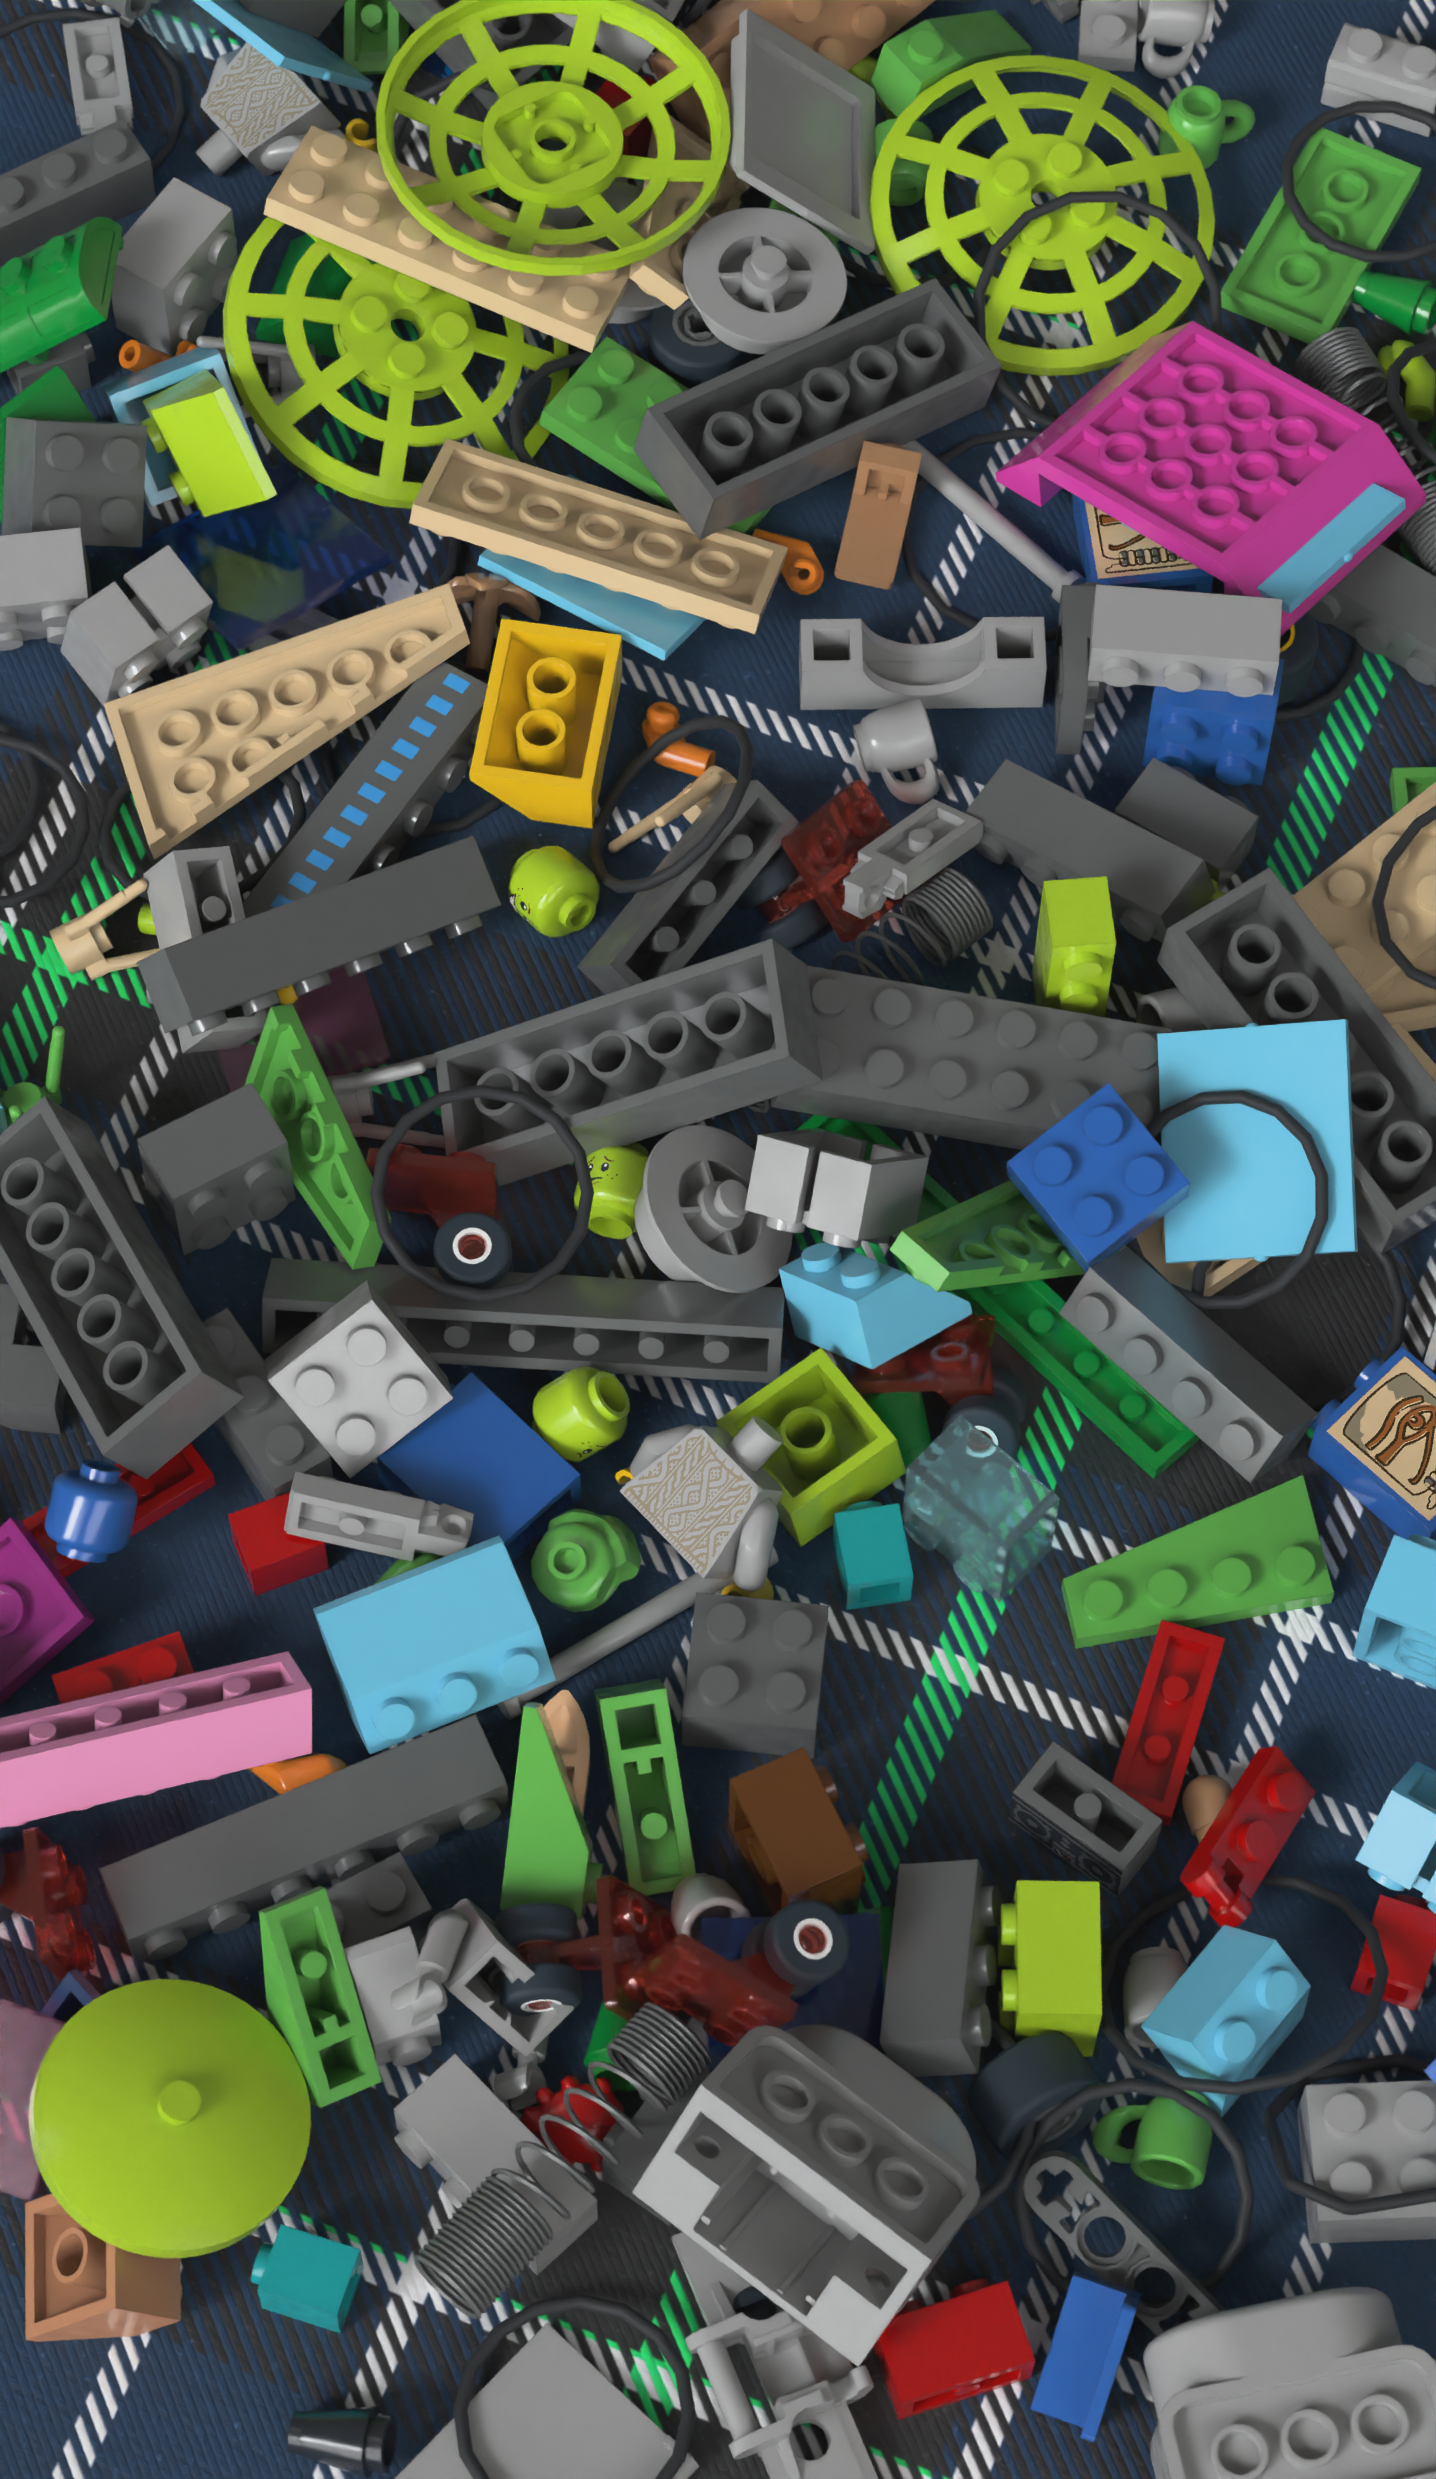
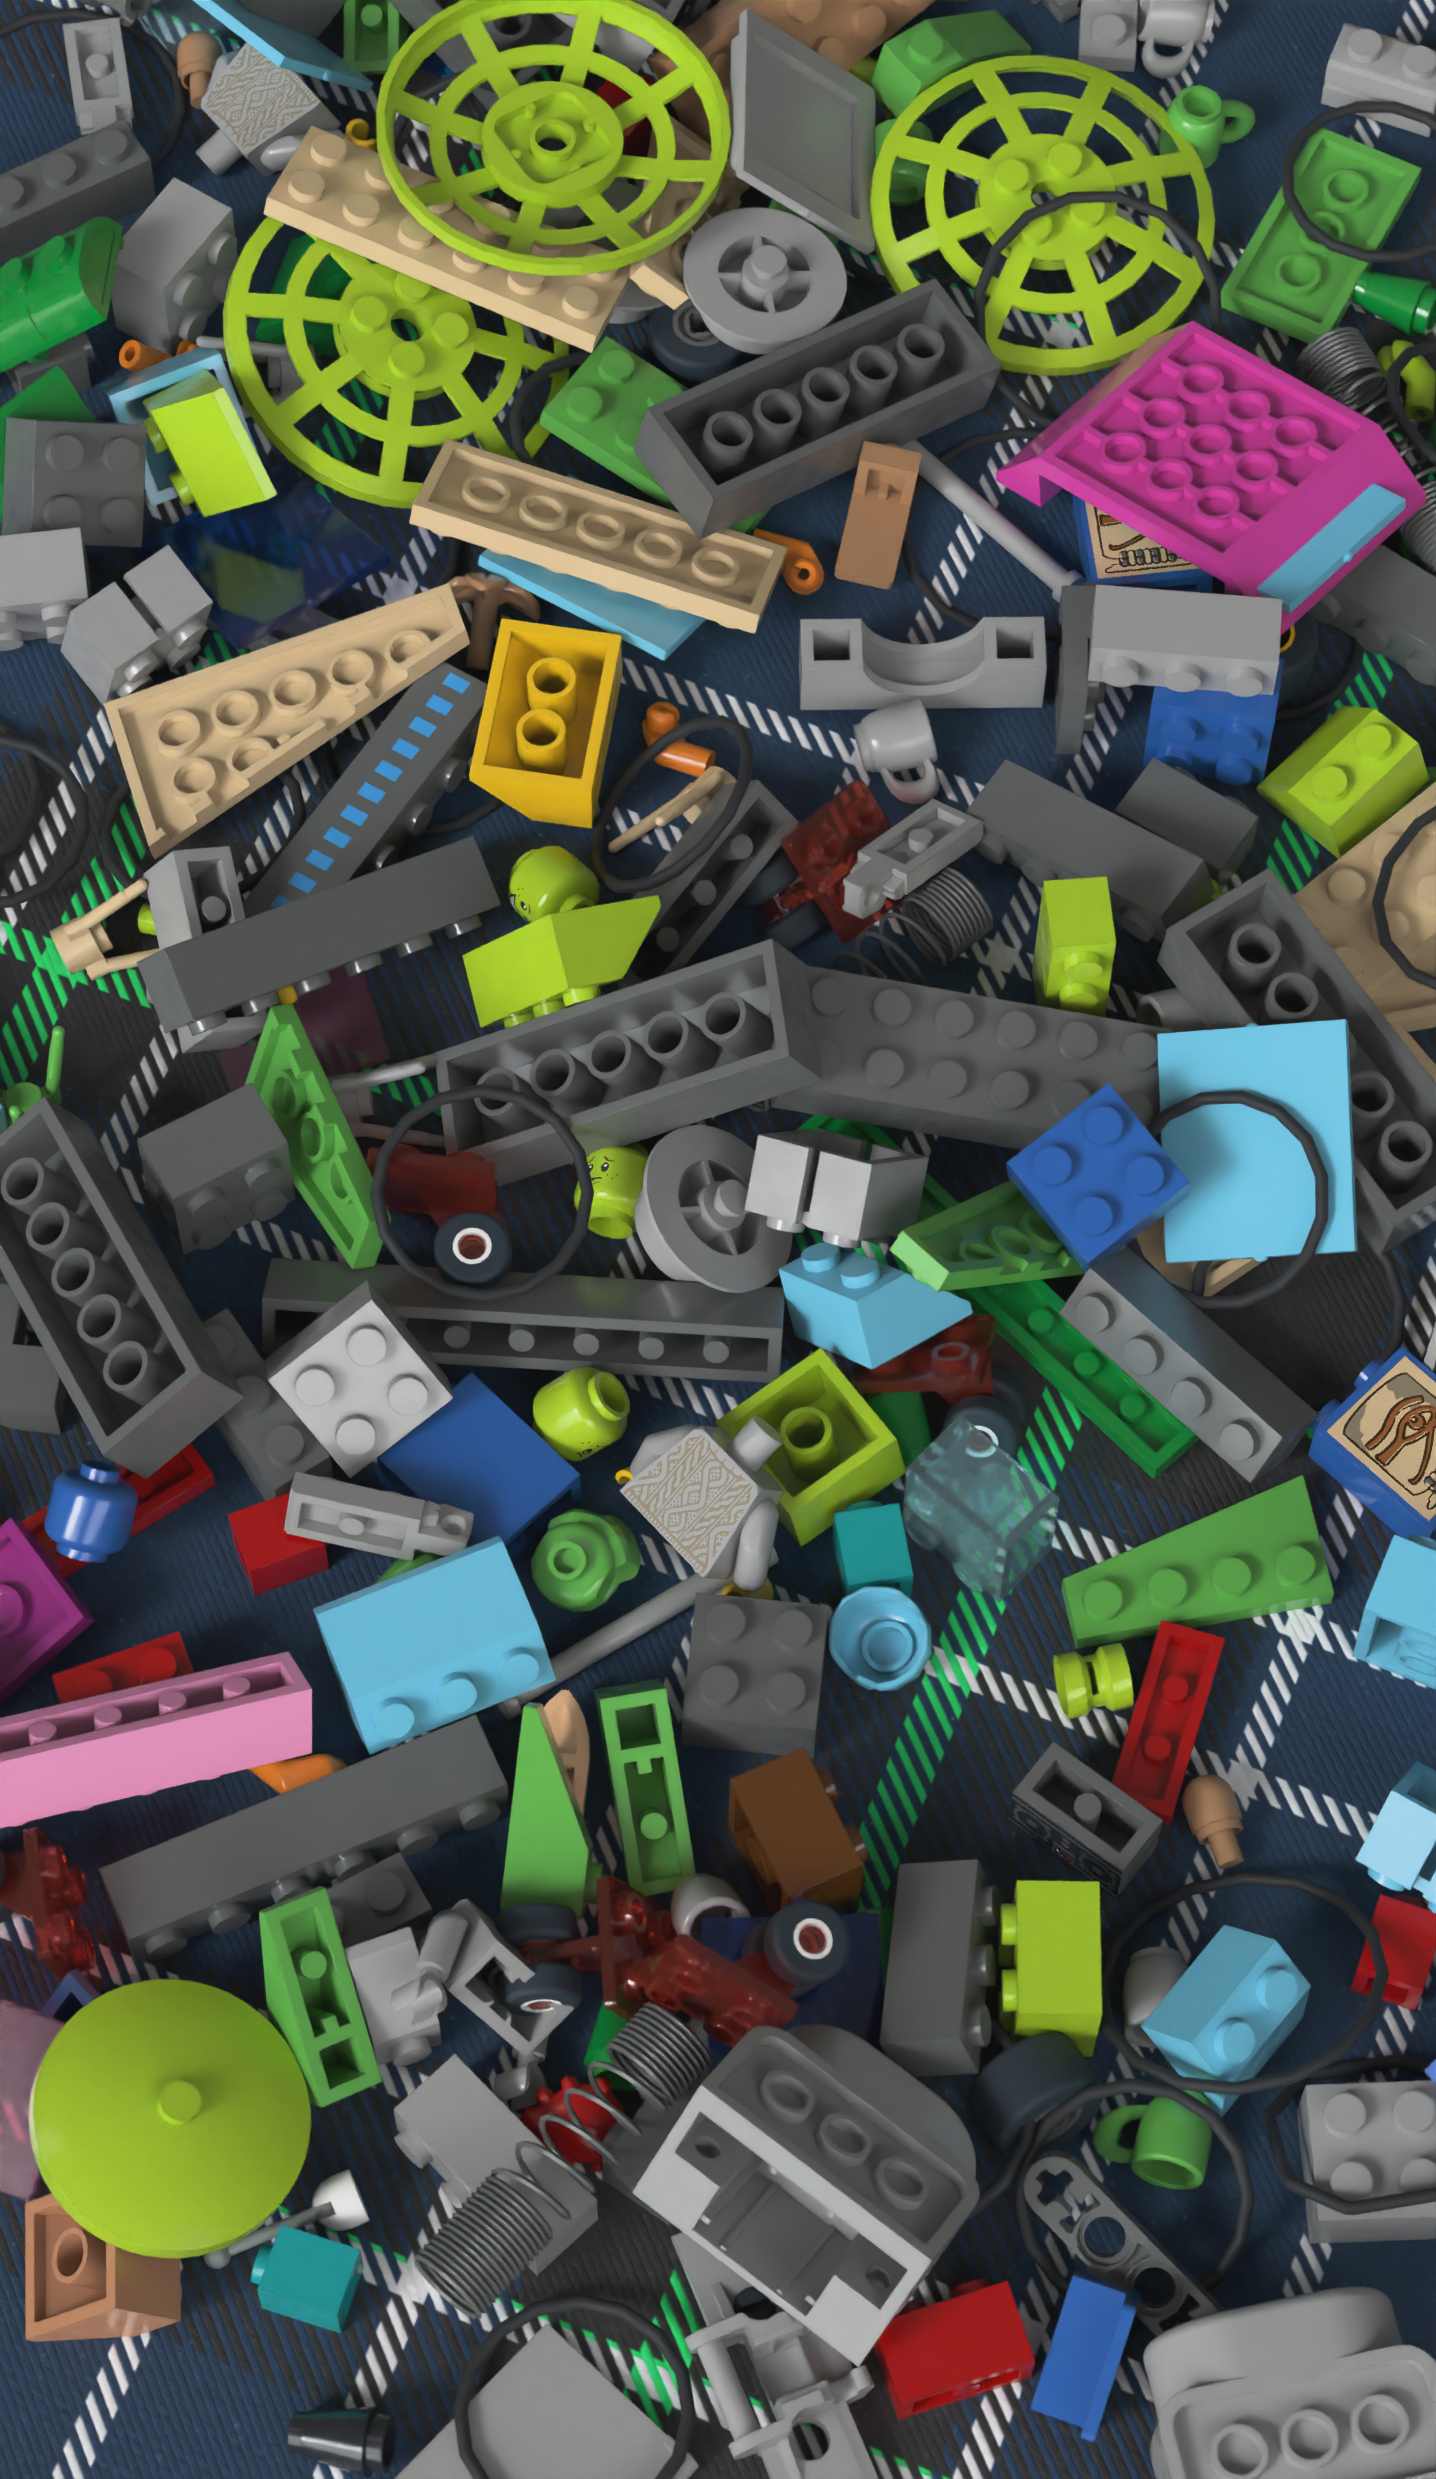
red plate [1180,1746,1316,1928] -> none
none -> medium nougat cylinder [177,31,223,109]
none -> hinge [203,2169,370,2269]
none -> lime slope [462,895,661,1029]
none -> medium azure hair [828,1586,932,1692]
none -> lime wheel [1053,1643,1134,1719]
none -> lime slope [1256,705,1429,859]

